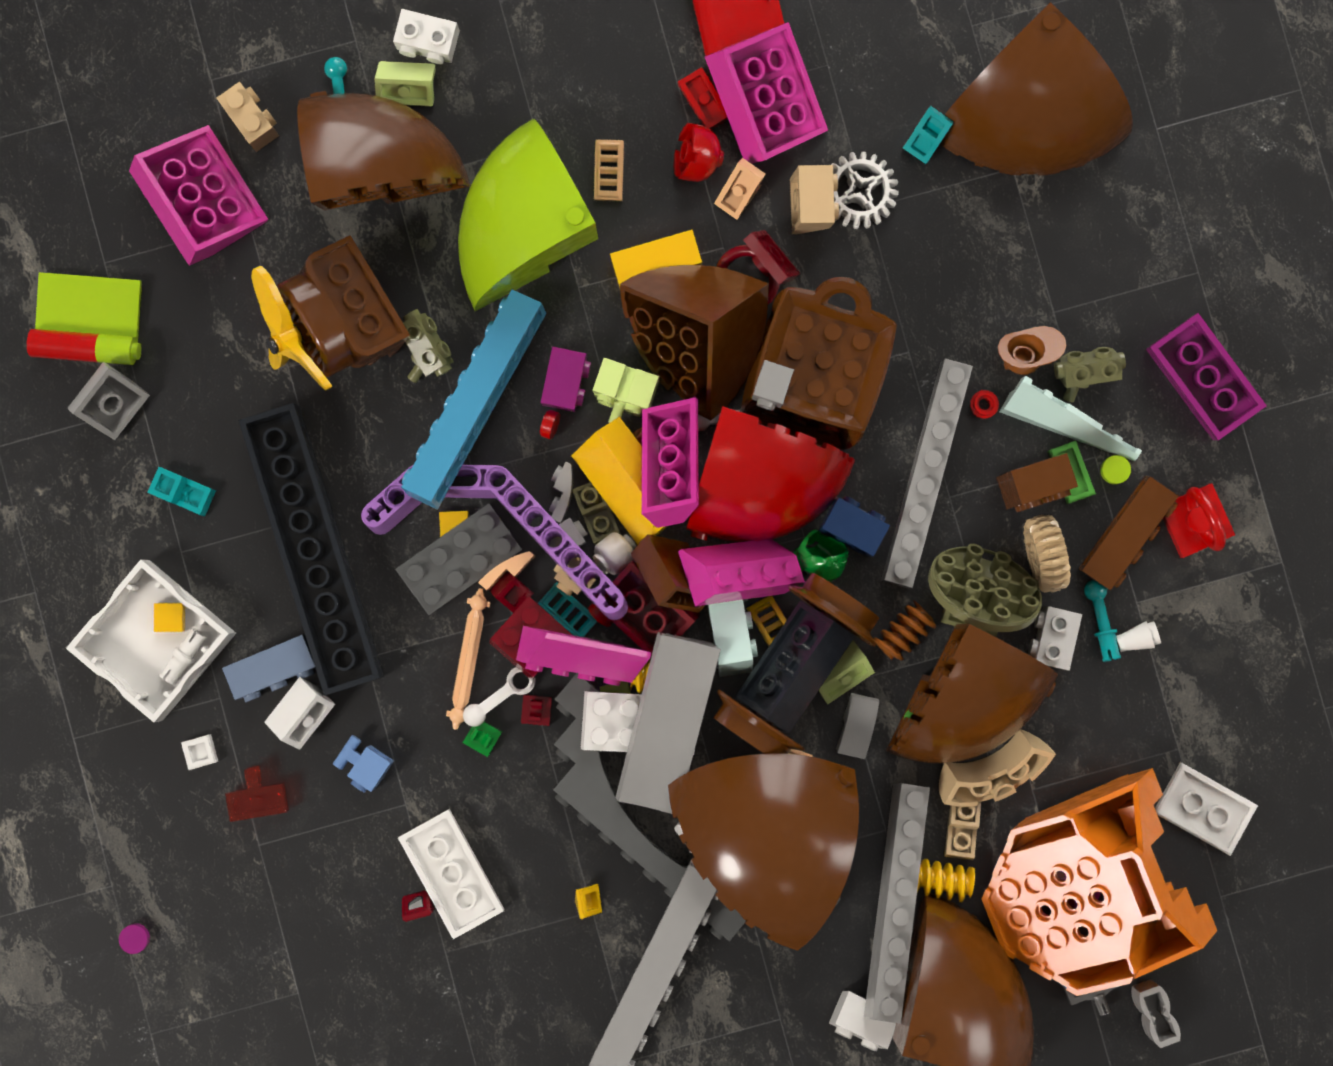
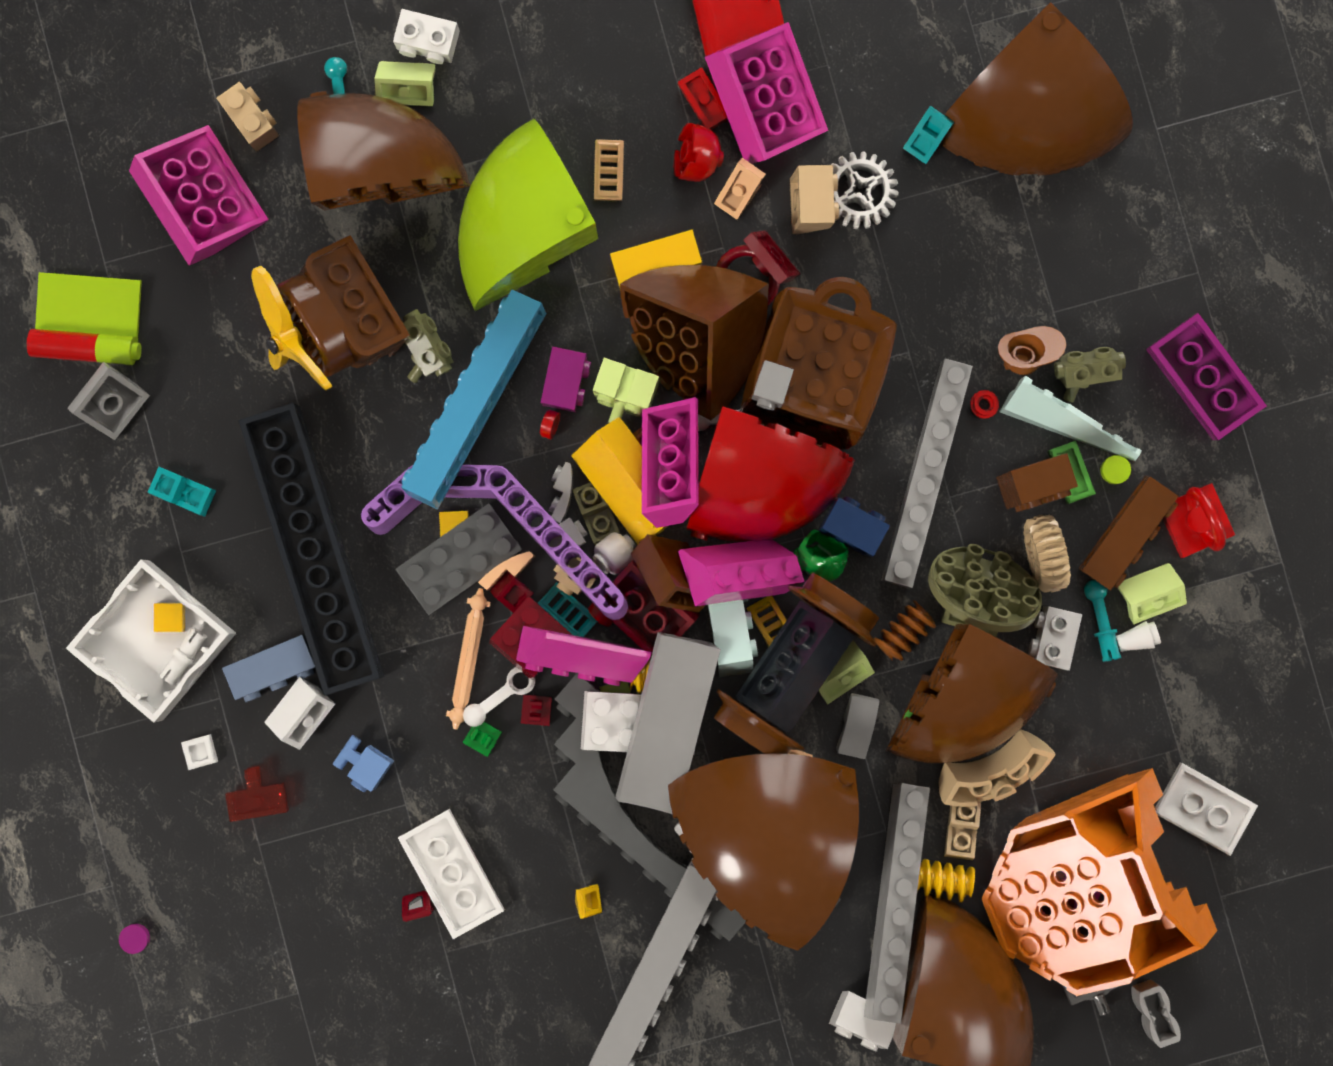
none -> yellowish green panel [1118,563,1187,624]

